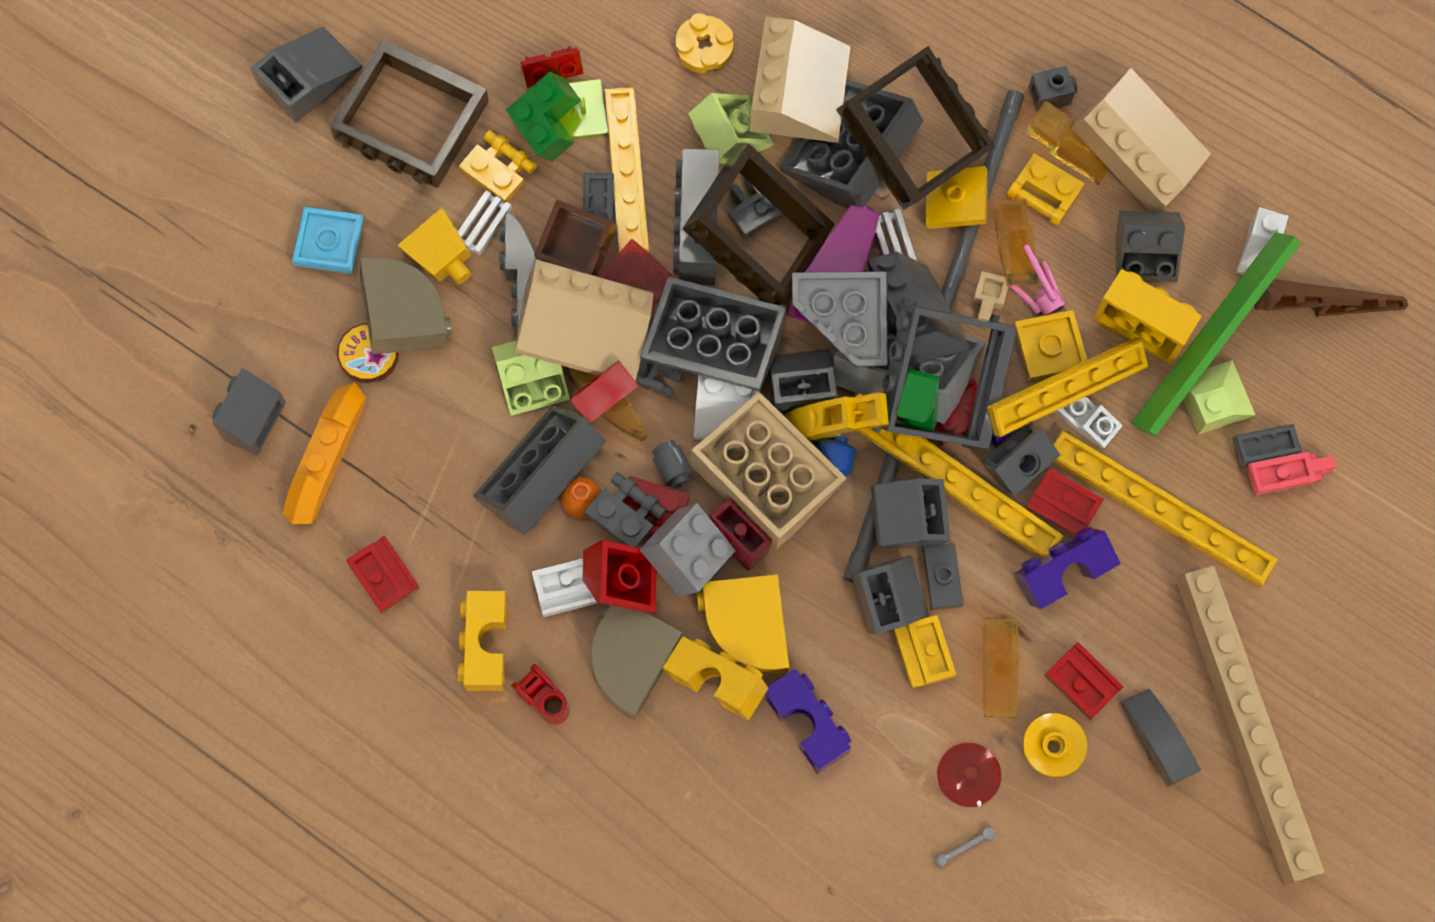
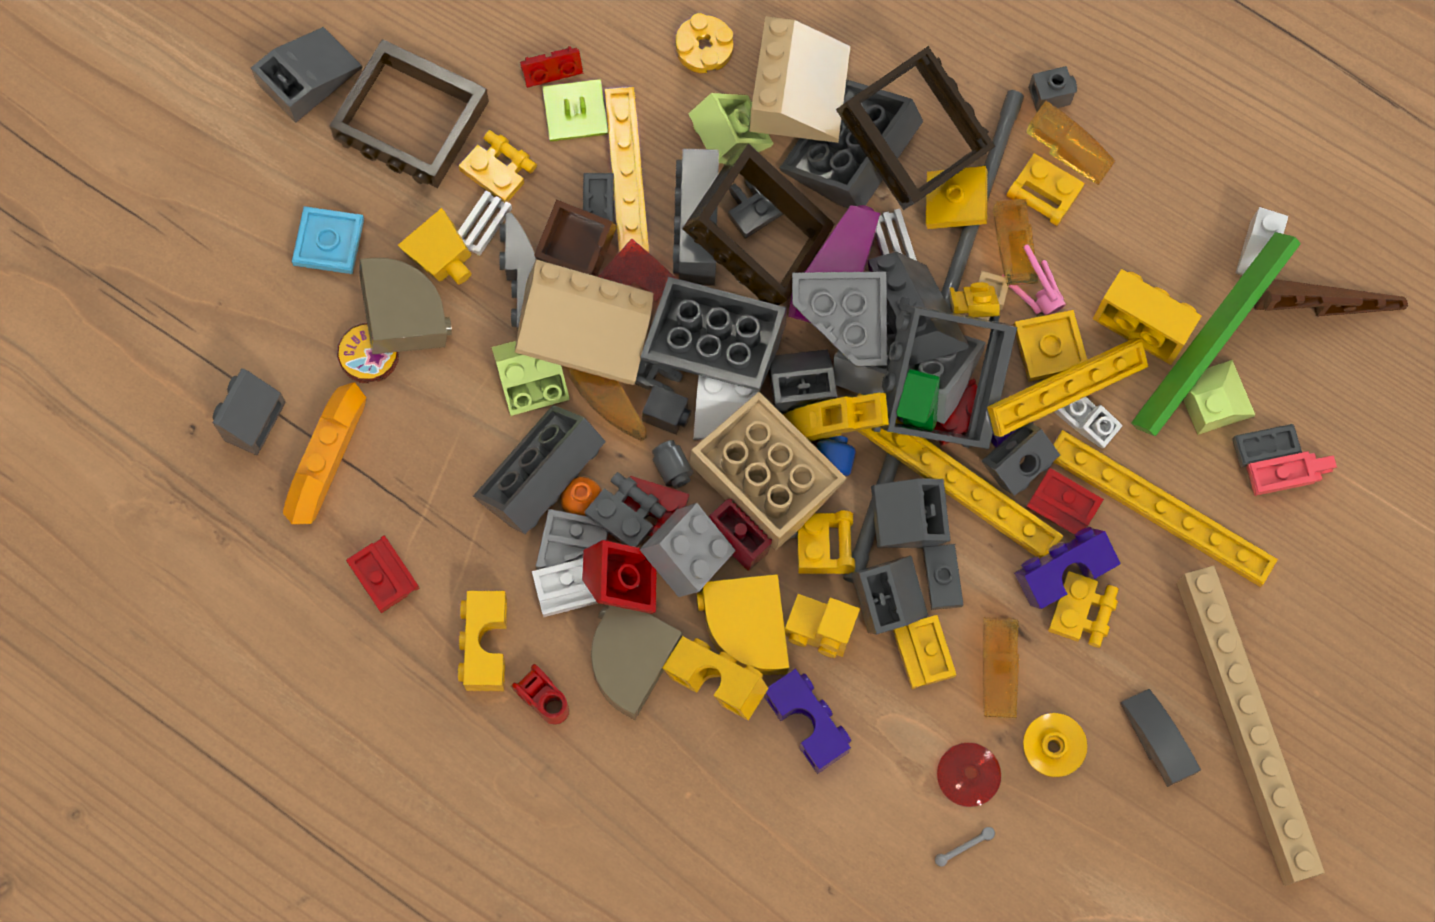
green brick [506,72,581,161] -> none
tile [570,360,639,423] -> none
red plate [1044,642,1124,720] -> none
tan slope [1071,68,1211,212] -> none
dark grey slope [1116,210,1185,282] -> none
none -> light grey wing [536,509,608,570]
none -> black brick [642,385,692,435]
none -> yellow brick [785,594,860,658]
none -> yellow plate [797,510,855,574]
none -> yellow plate [949,282,1000,317]
none -> yellow plate [1048,571,1119,648]

